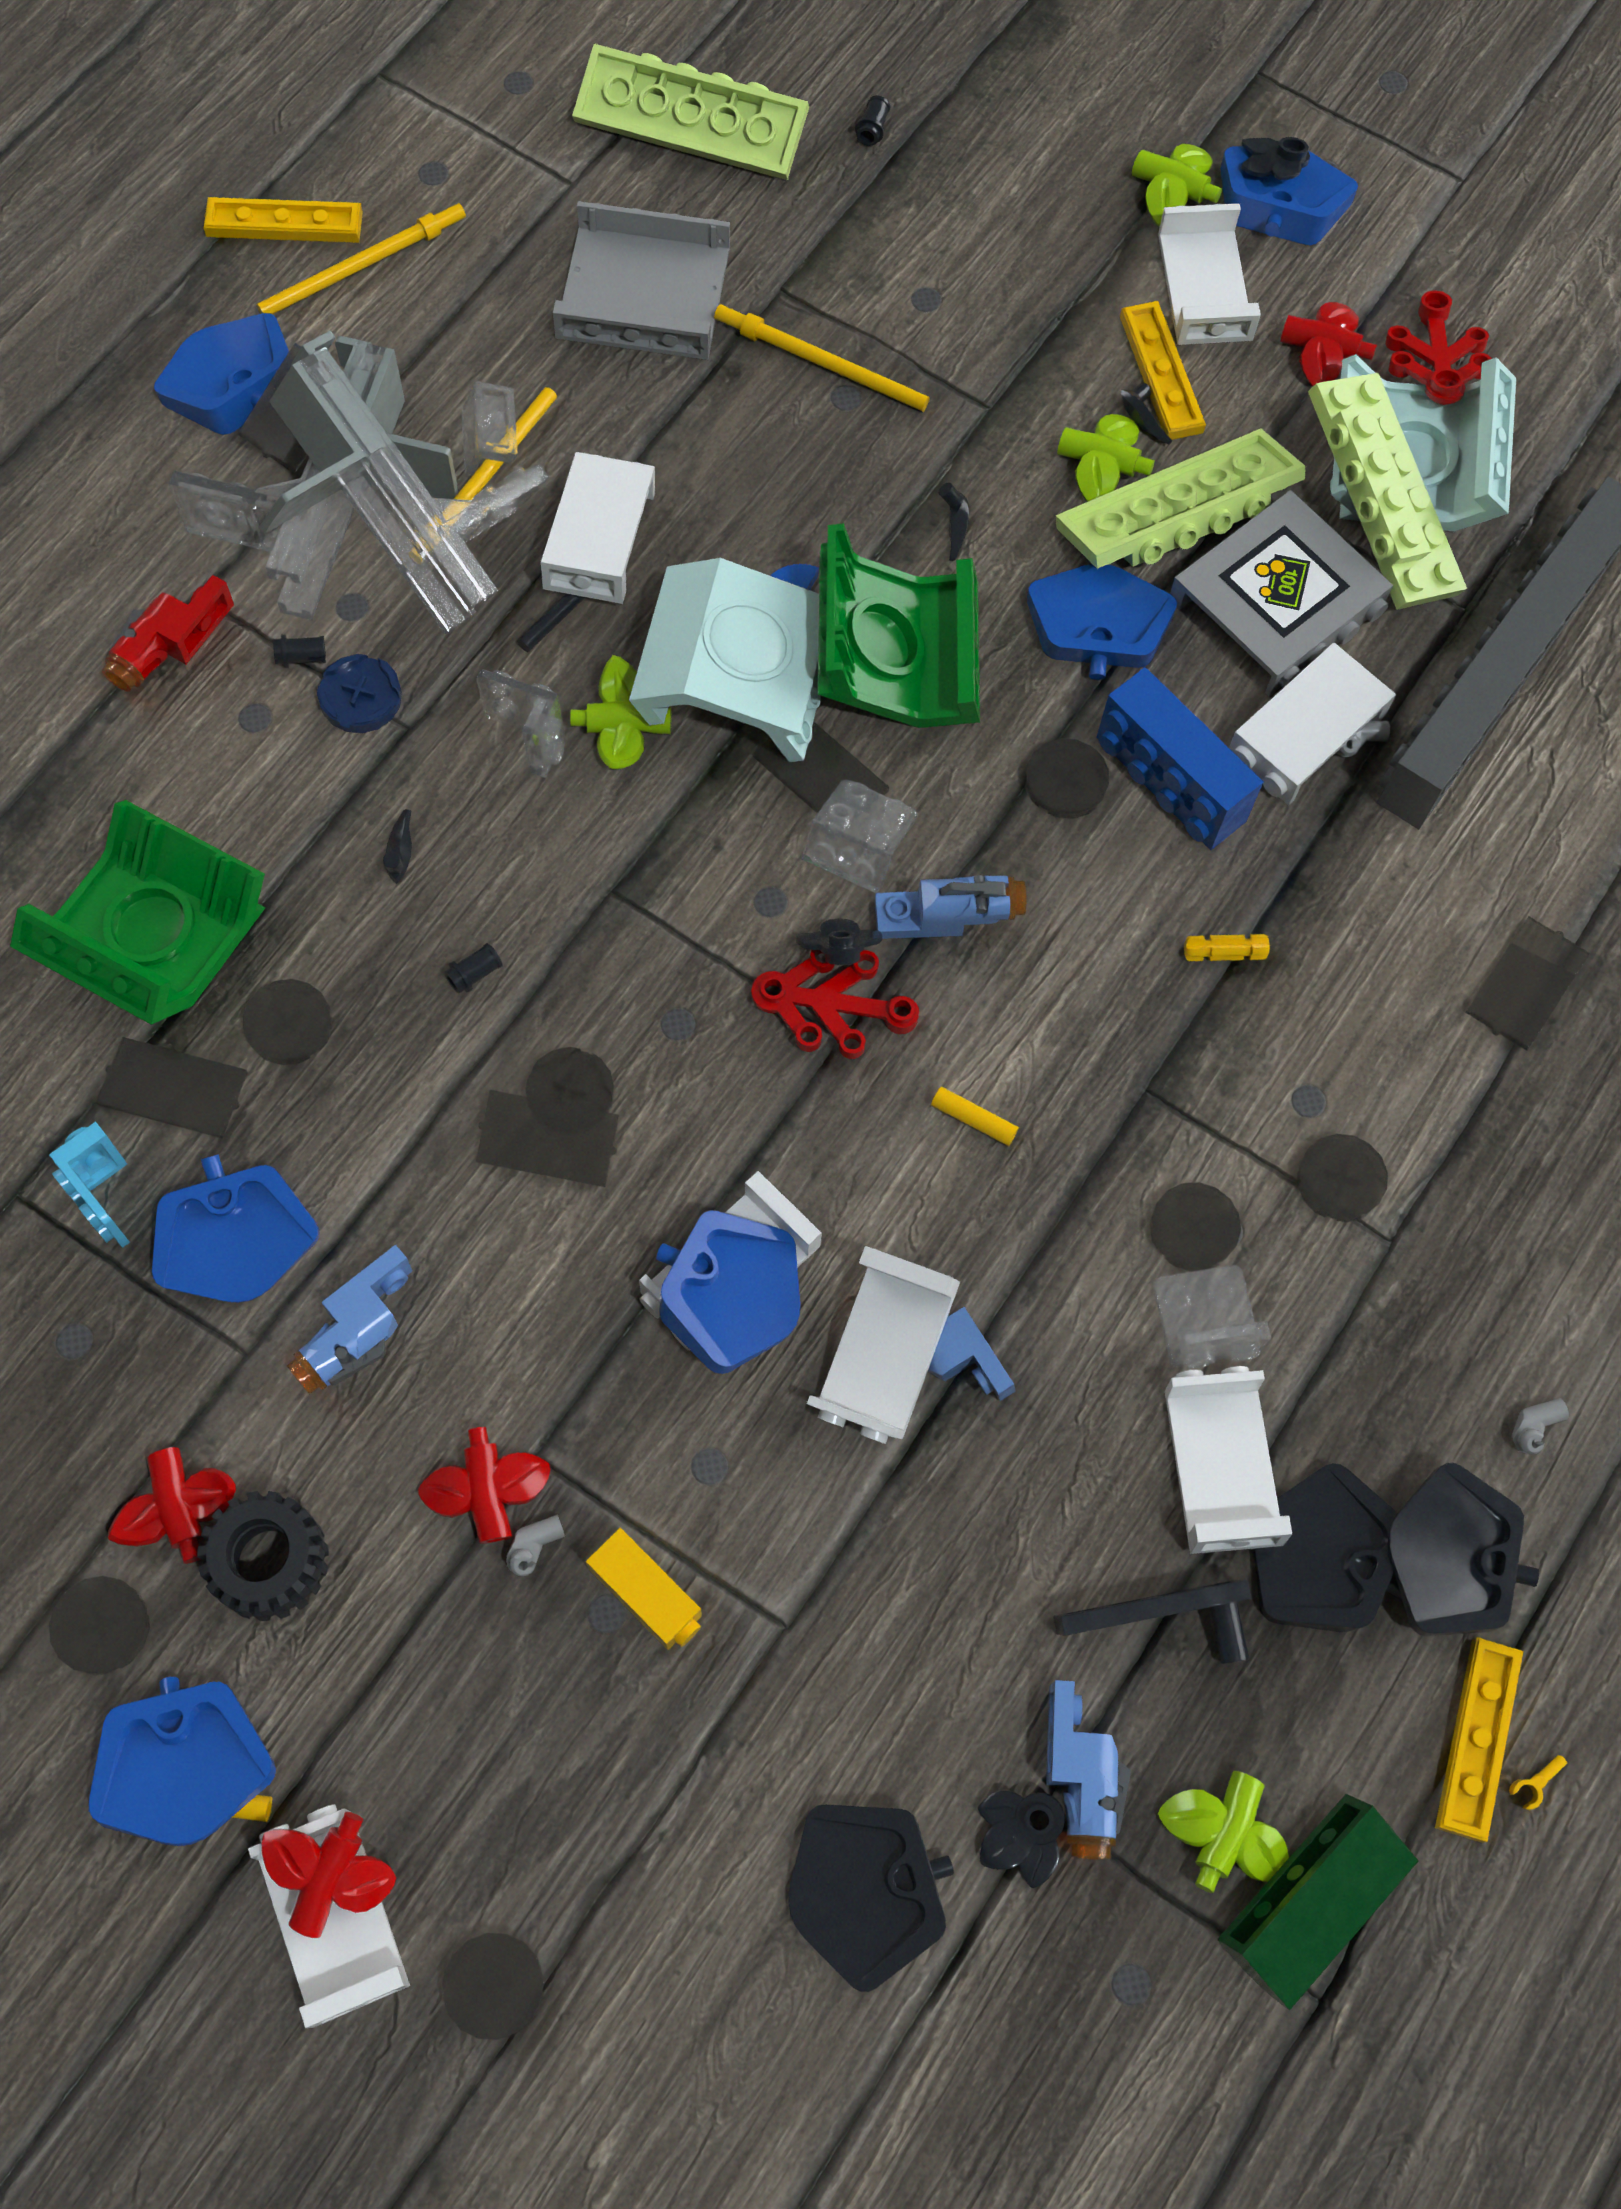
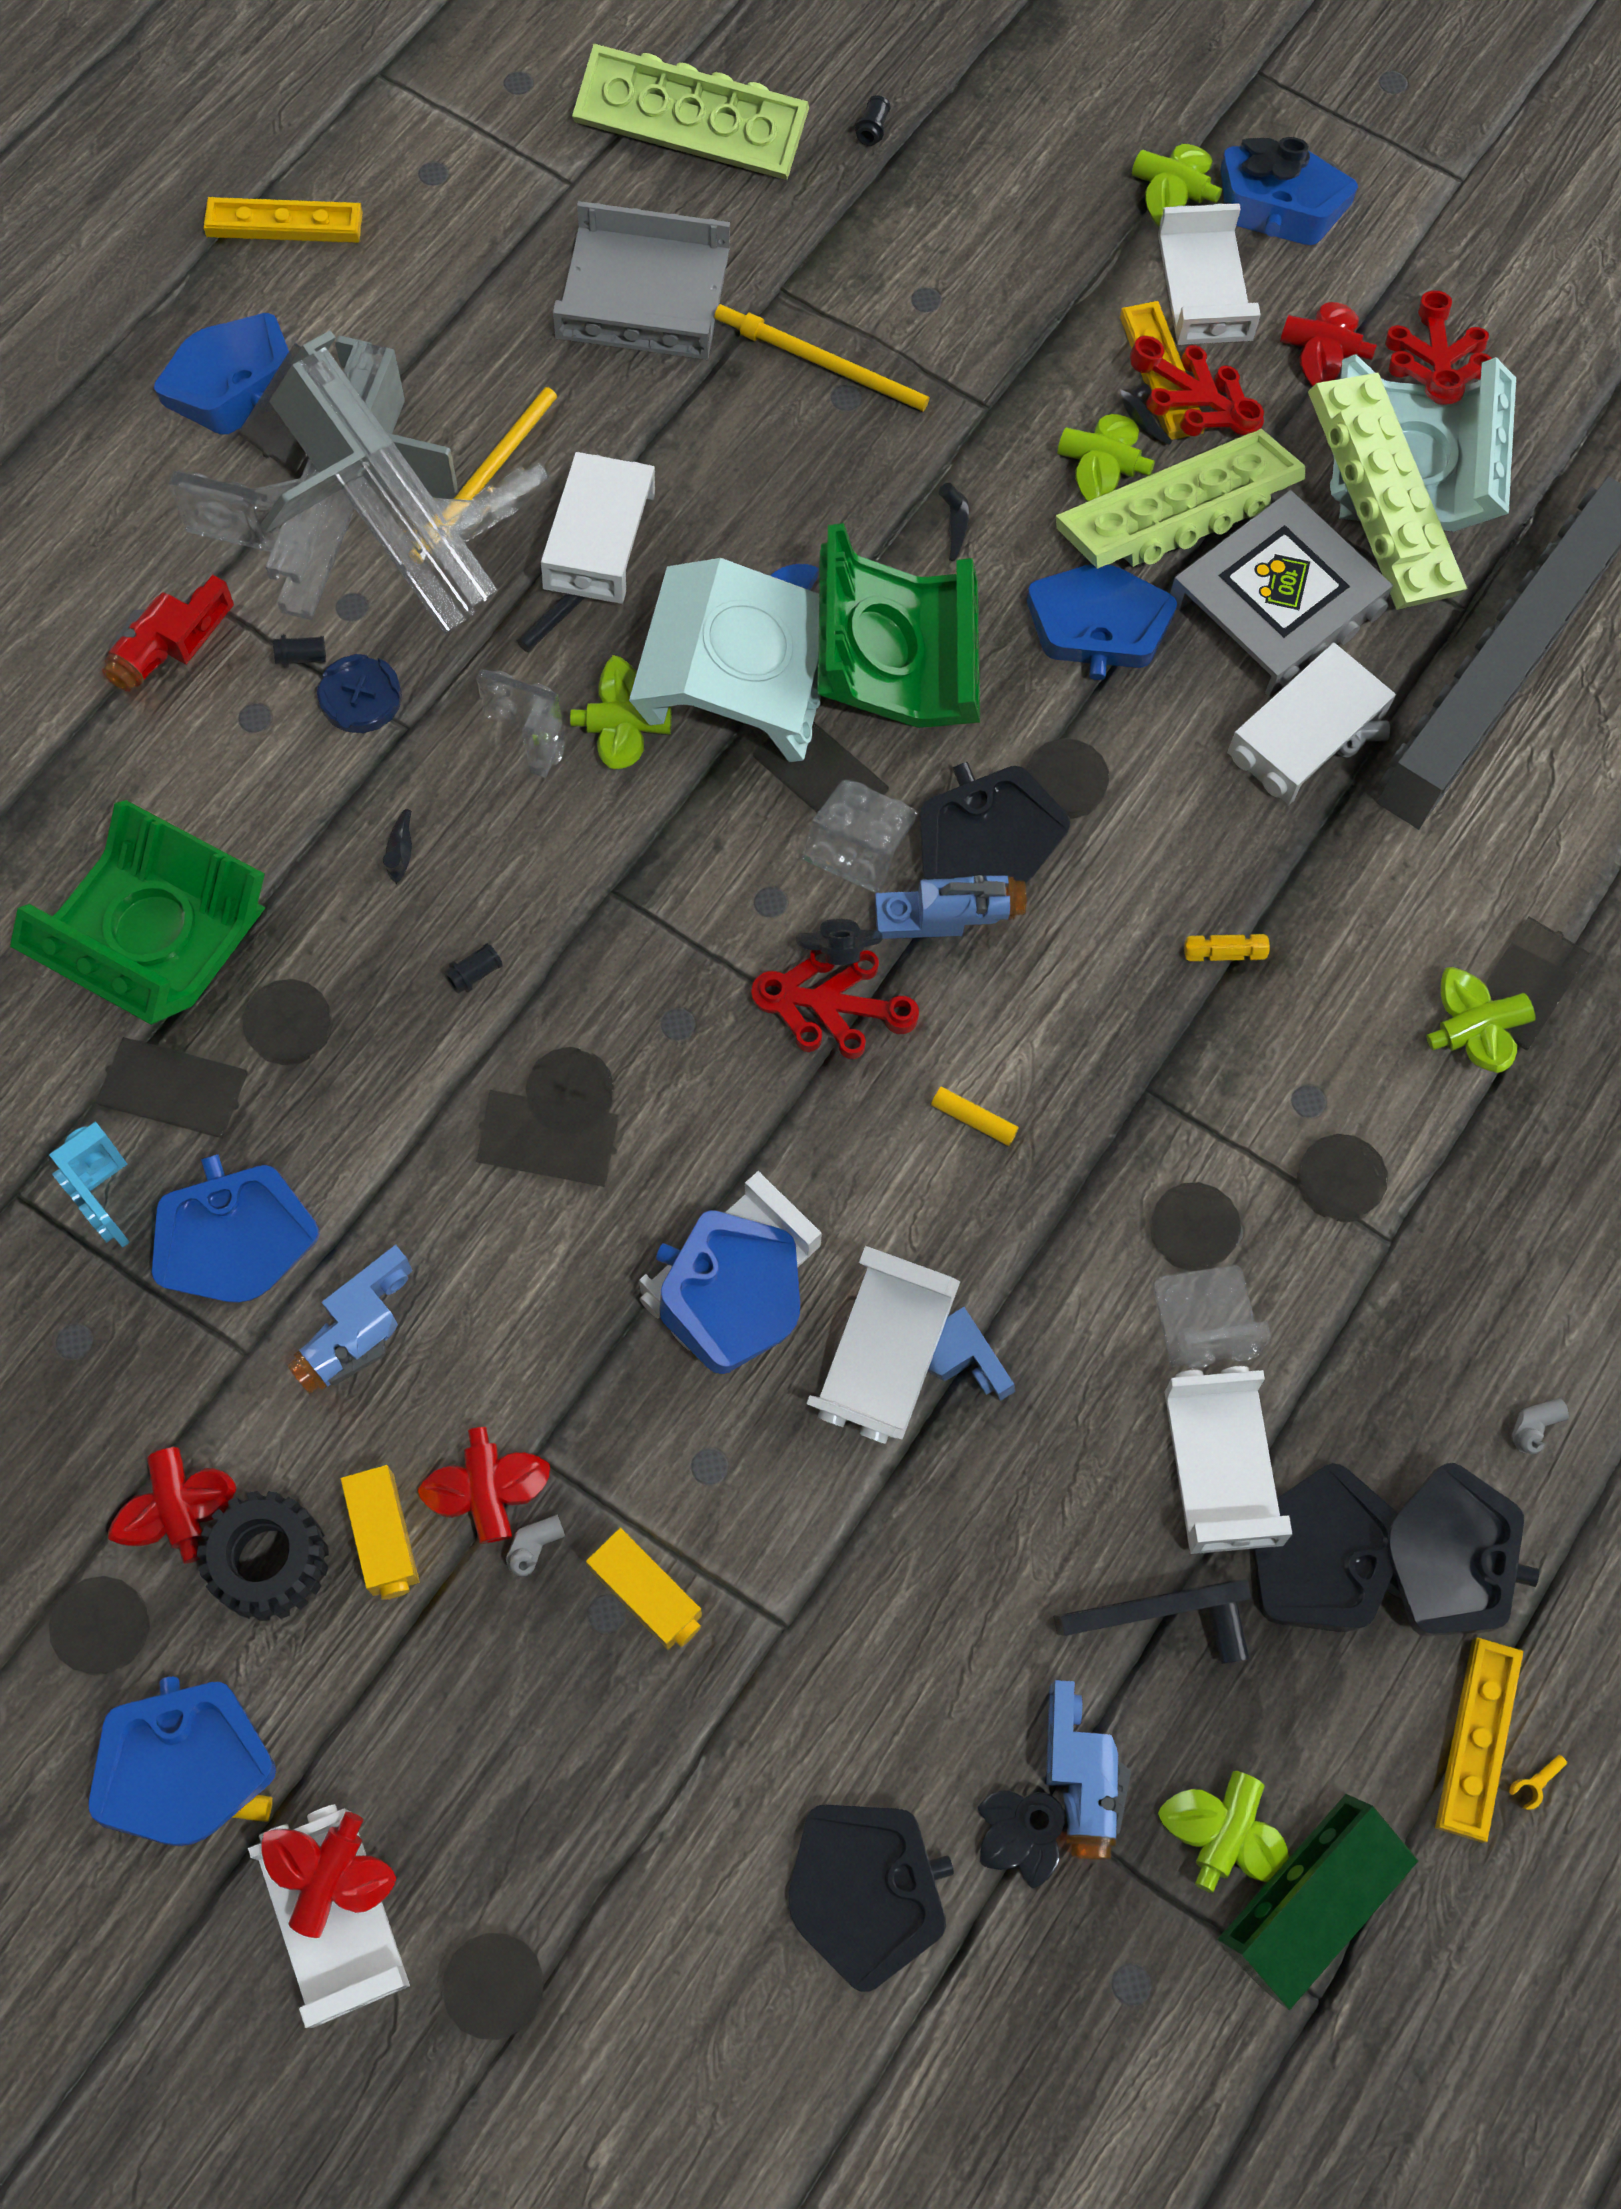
yellow bar [256,203,466,314] -> none
clear panel [462,381,518,475] -> none
blue brick [1096,667,1264,850] -> none
none -> yellow brick [341,1465,420,1600]
none -> black animal [920,761,1070,893]
none -> red plant [1130,336,1264,436]
none -> lime plant [1426,967,1535,1073]

